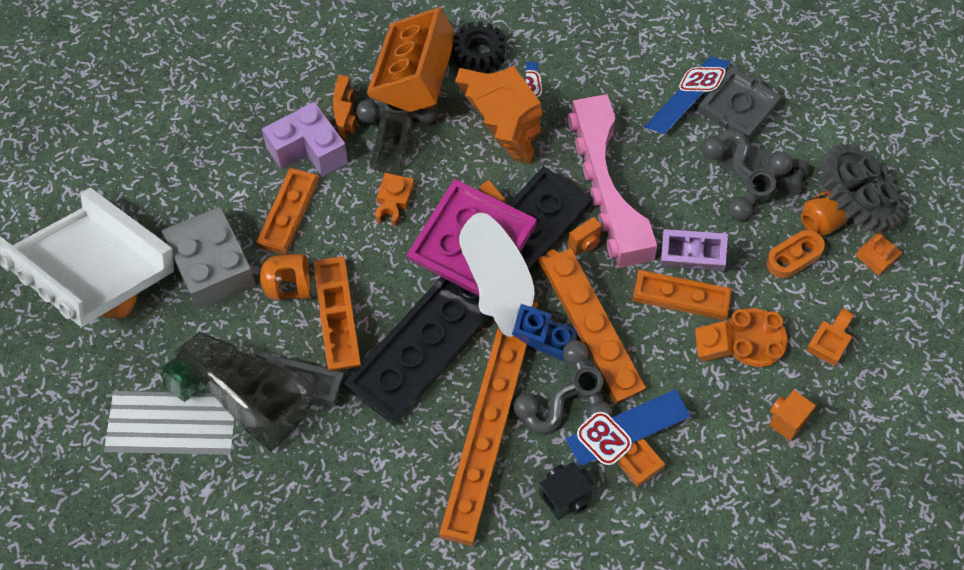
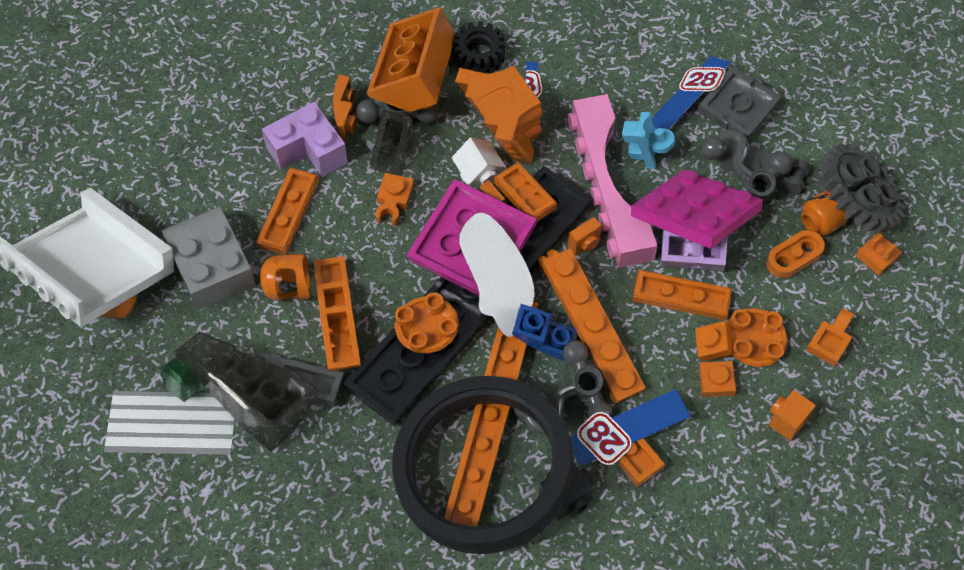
none -> black tyre [392,376,574,554]
none -> orange dish [394,293,459,354]
none -> white brick [452,137,506,187]
none -> orange plate [494,161,557,222]
none -> medium azure hips [622,112,675,169]
none -> dark pink plate [631,170,763,249]
none -> orange plate [698,361,736,397]

